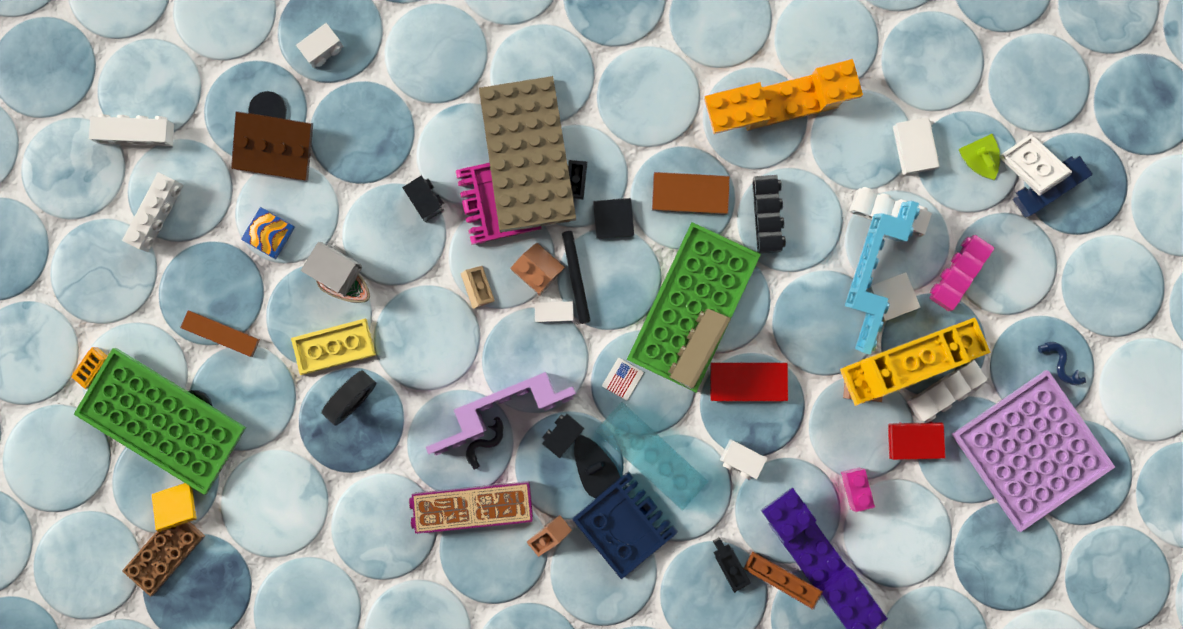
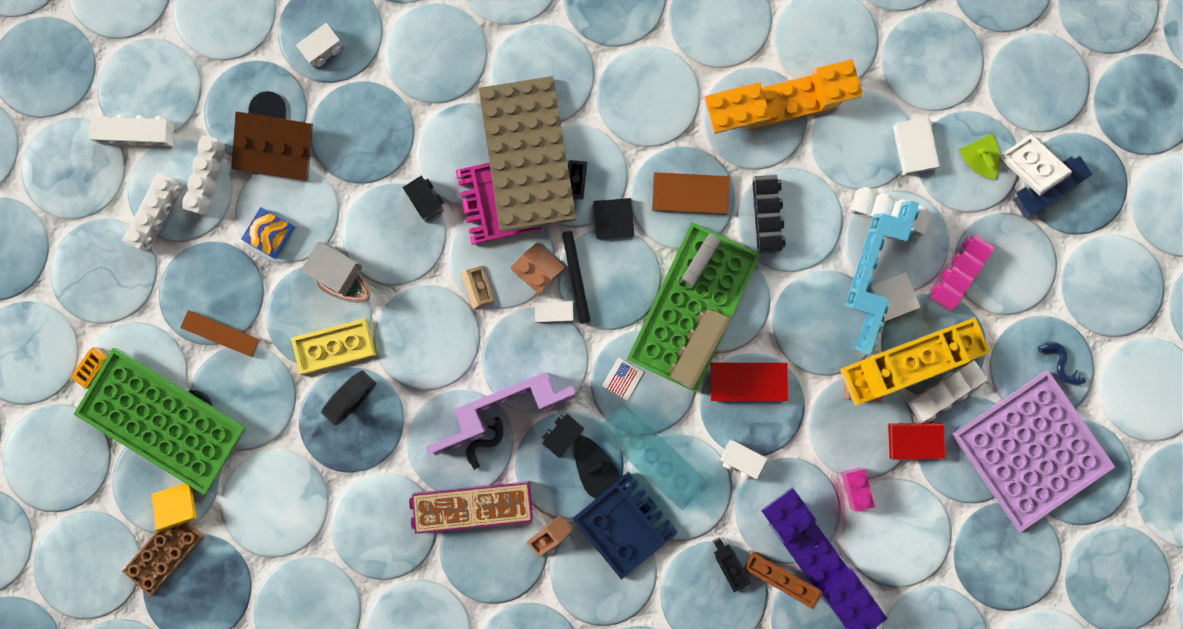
none -> white brick [183,135,225,216]
none -> light grey piece [679,233,721,289]

